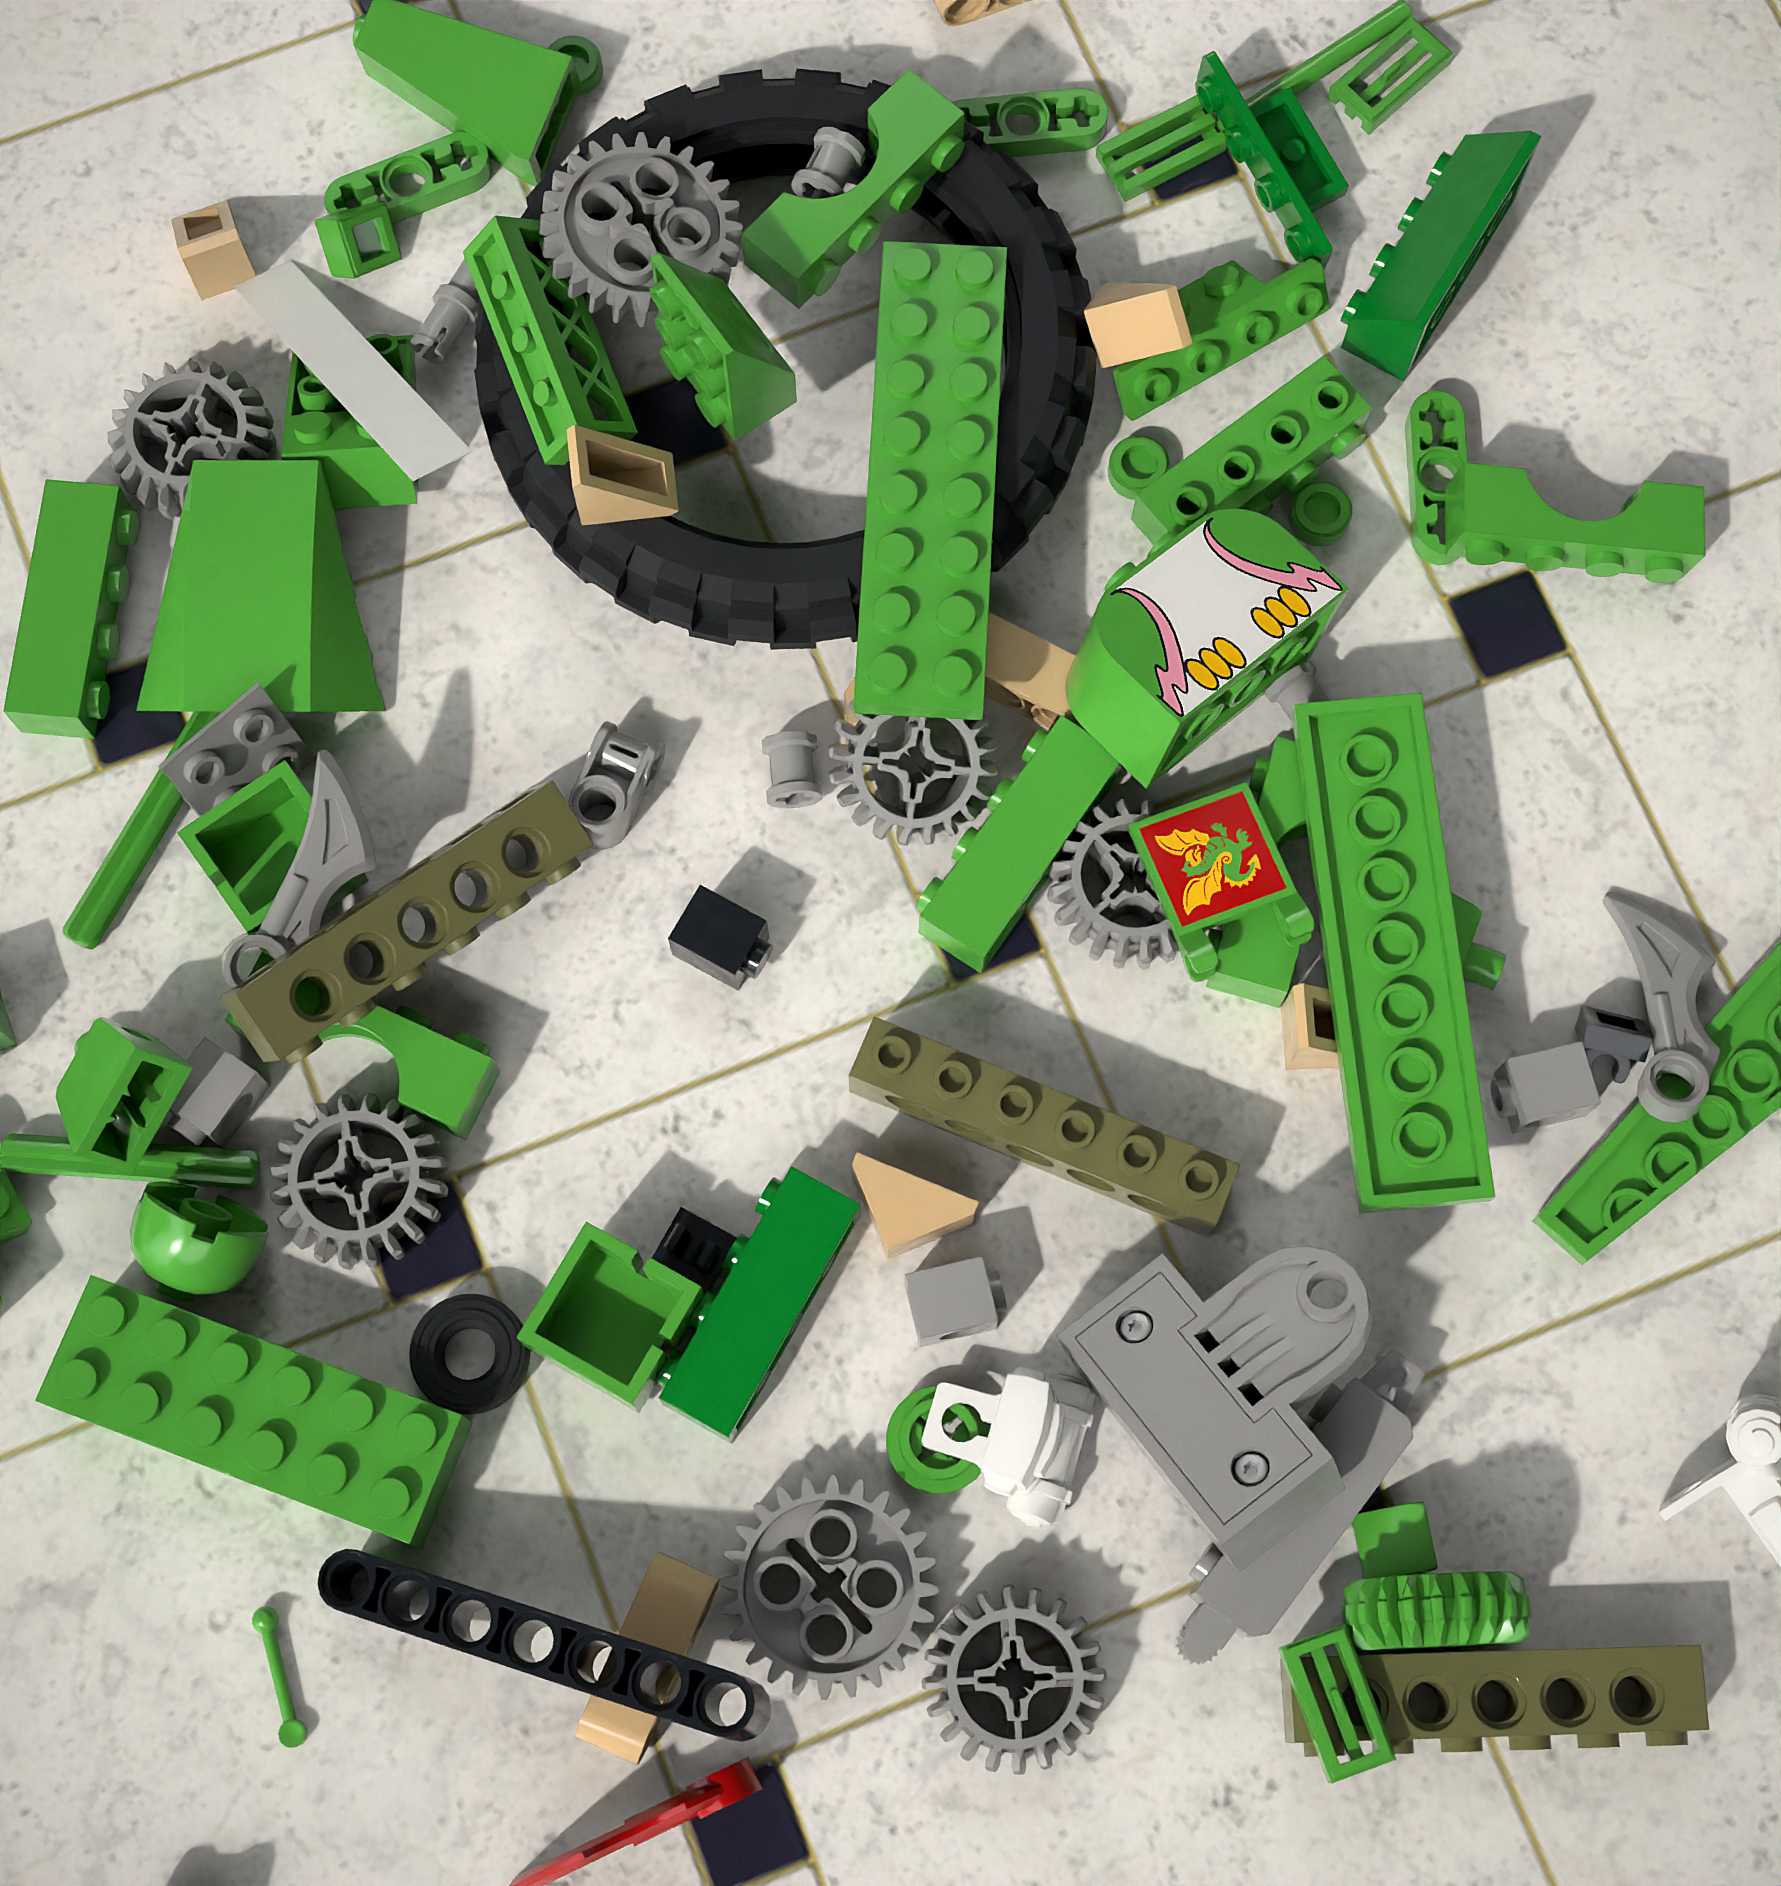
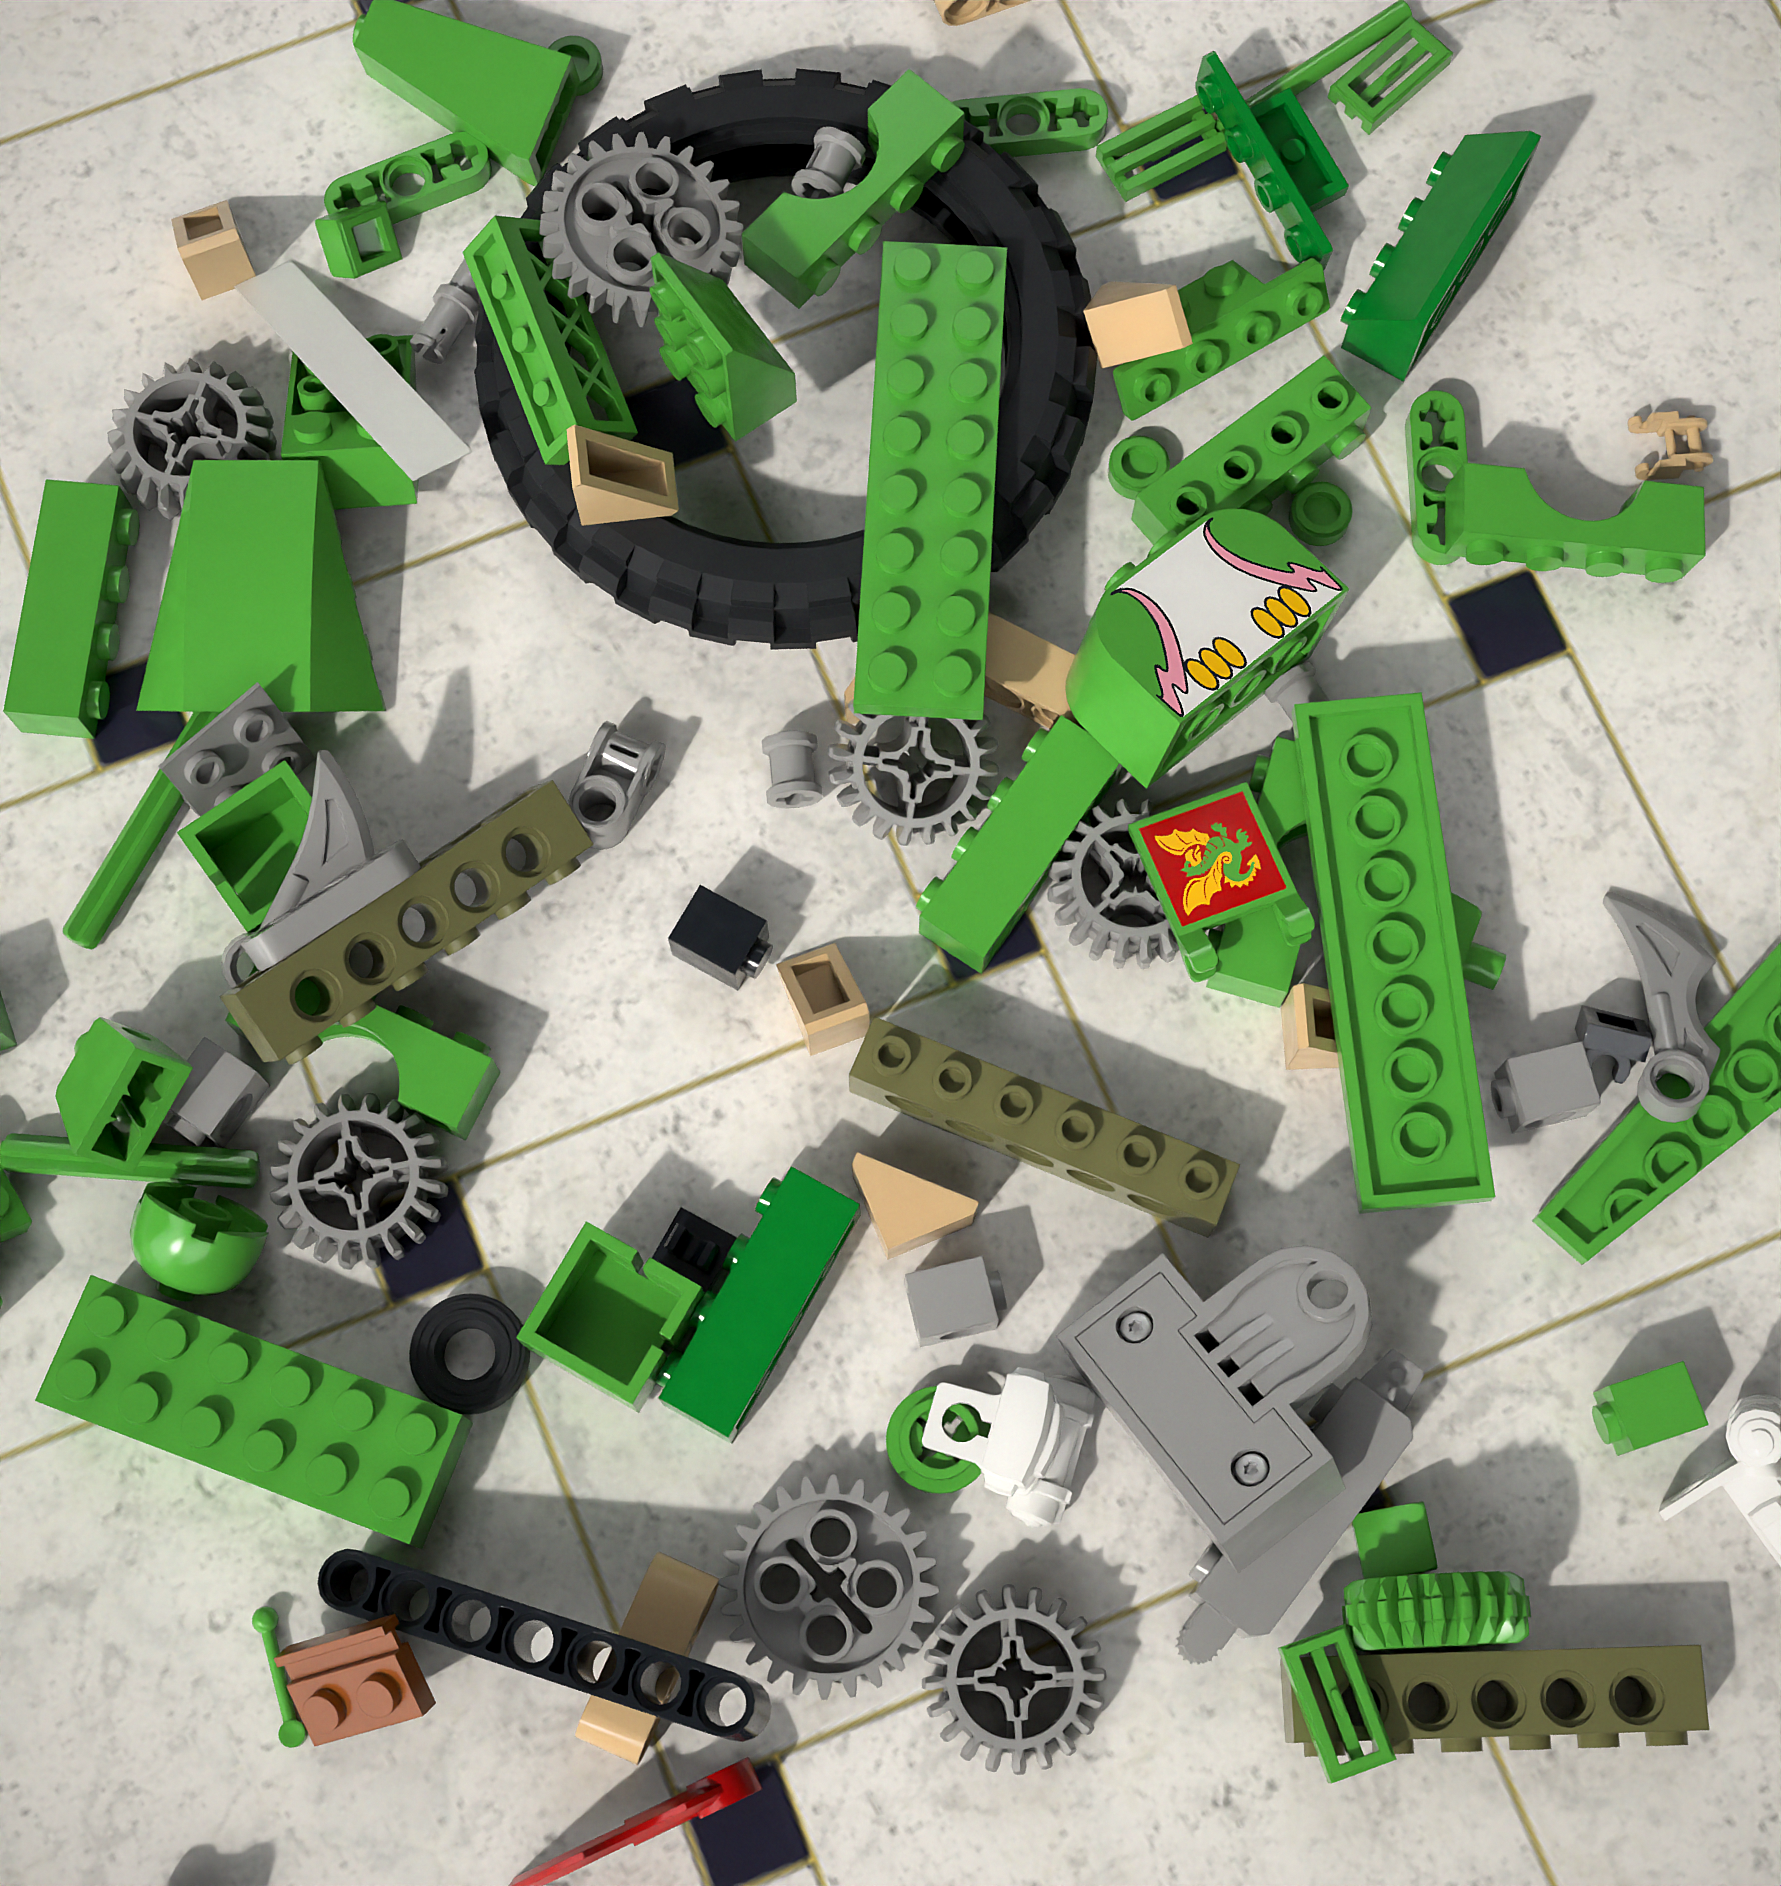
none -> light grey beam [241,839,421,972]
none -> plate [273,1614,436,1747]
none -> tan slope [776,943,870,1056]
none -> bright green brick [1592,1361,1709,1456]
none -> tan piece [1627,411,1713,480]

